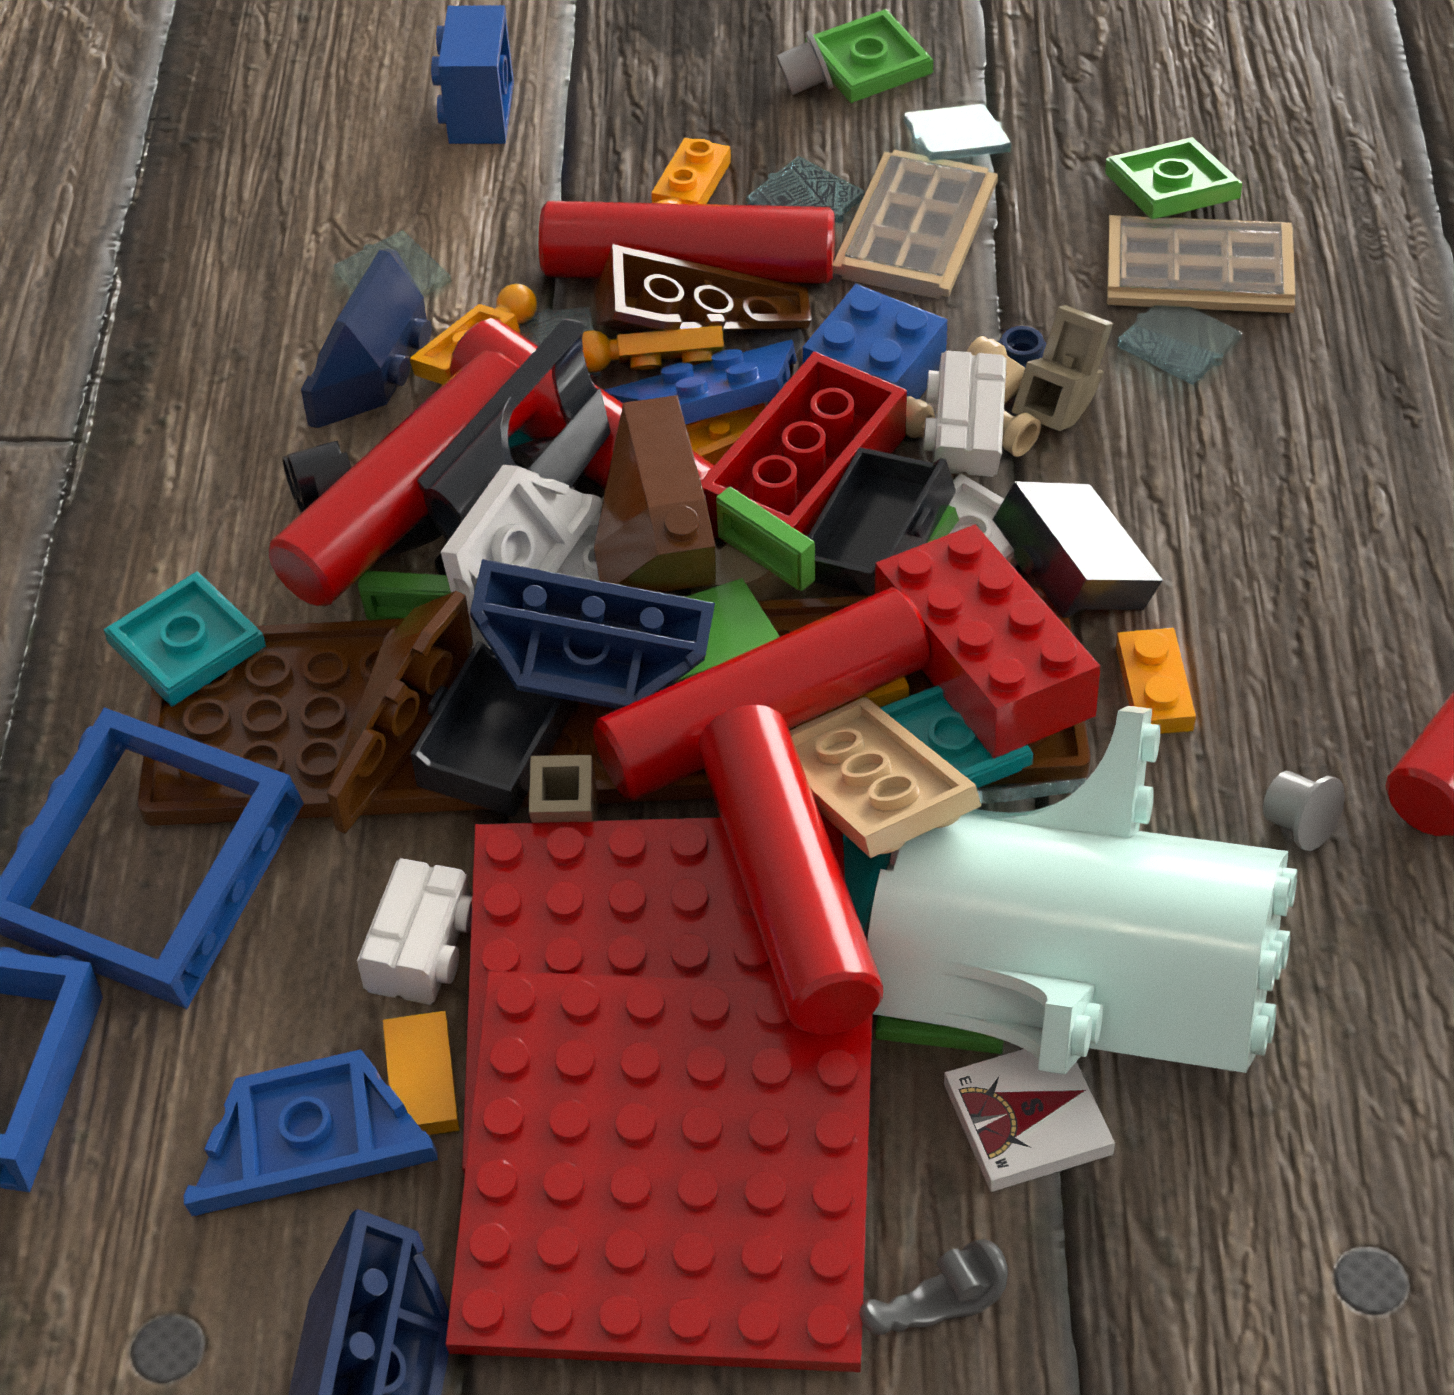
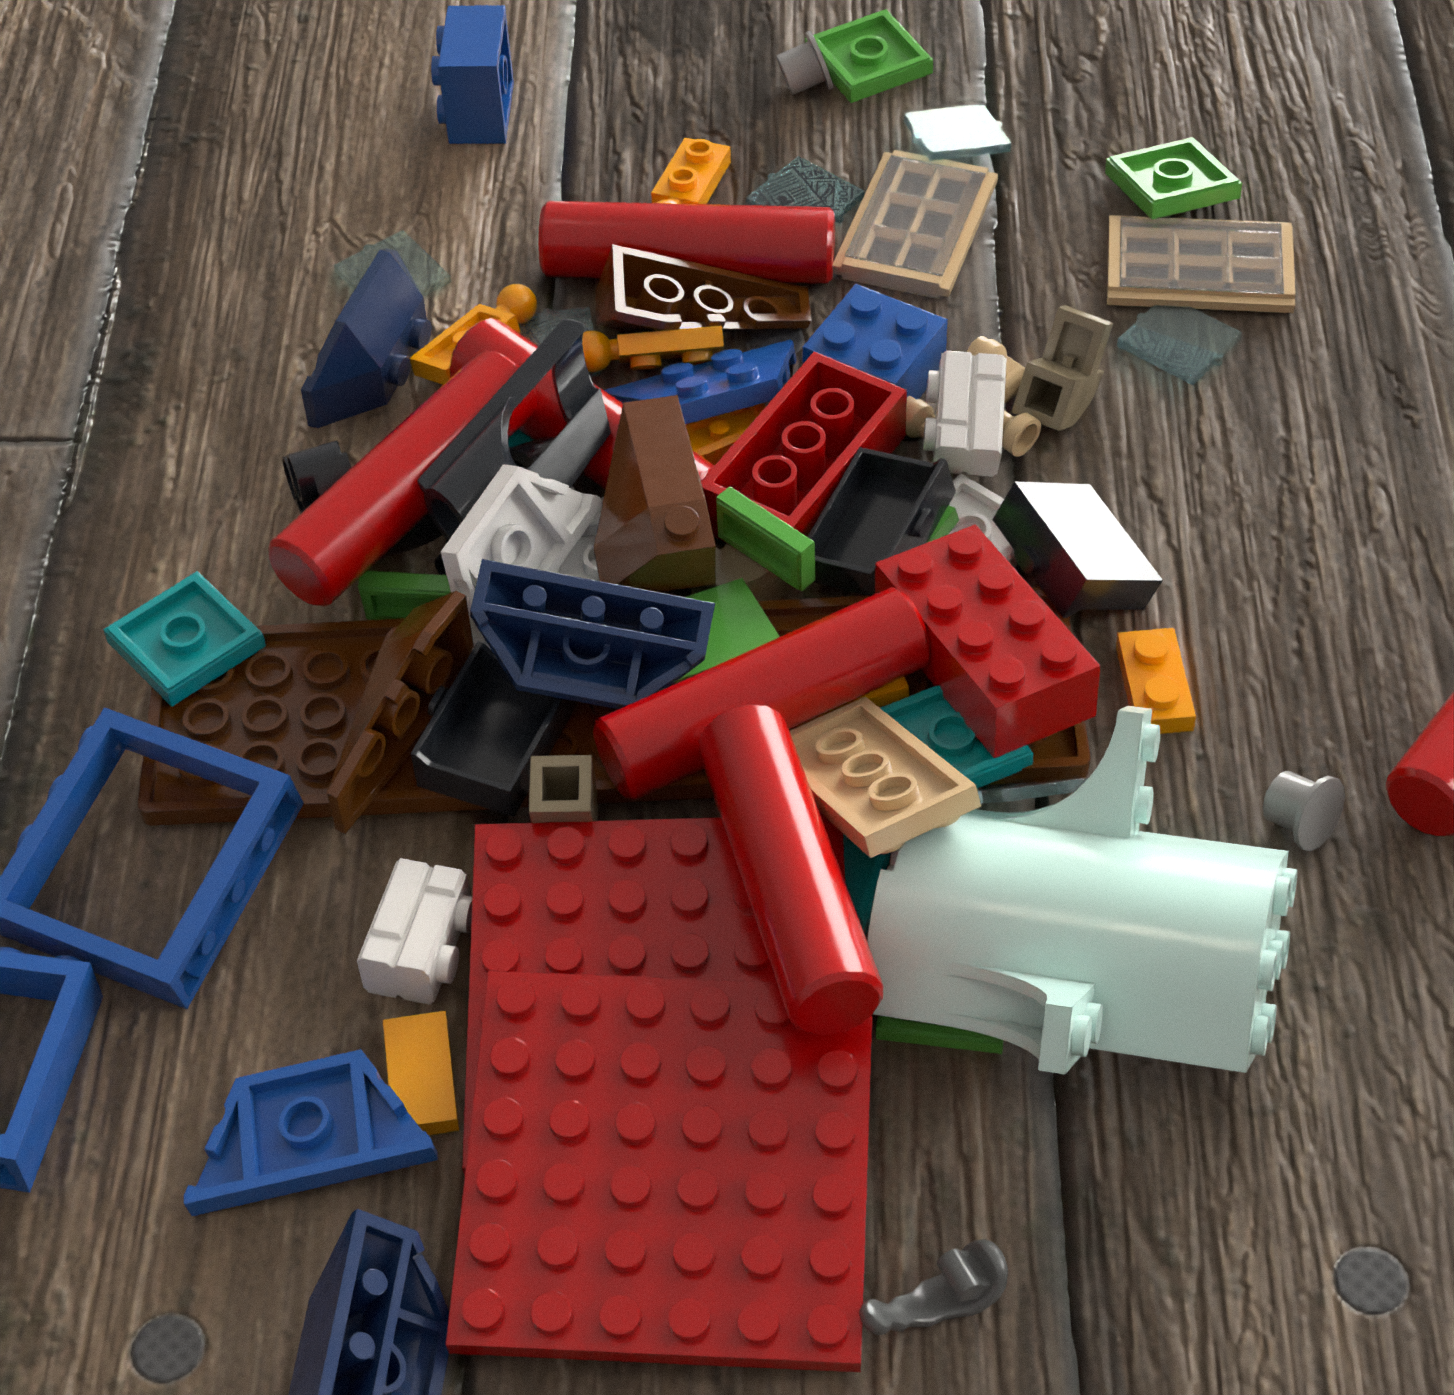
white tile [944,1049,1115,1192] -> none
dark blue plate [998,326,1046,367] -> none

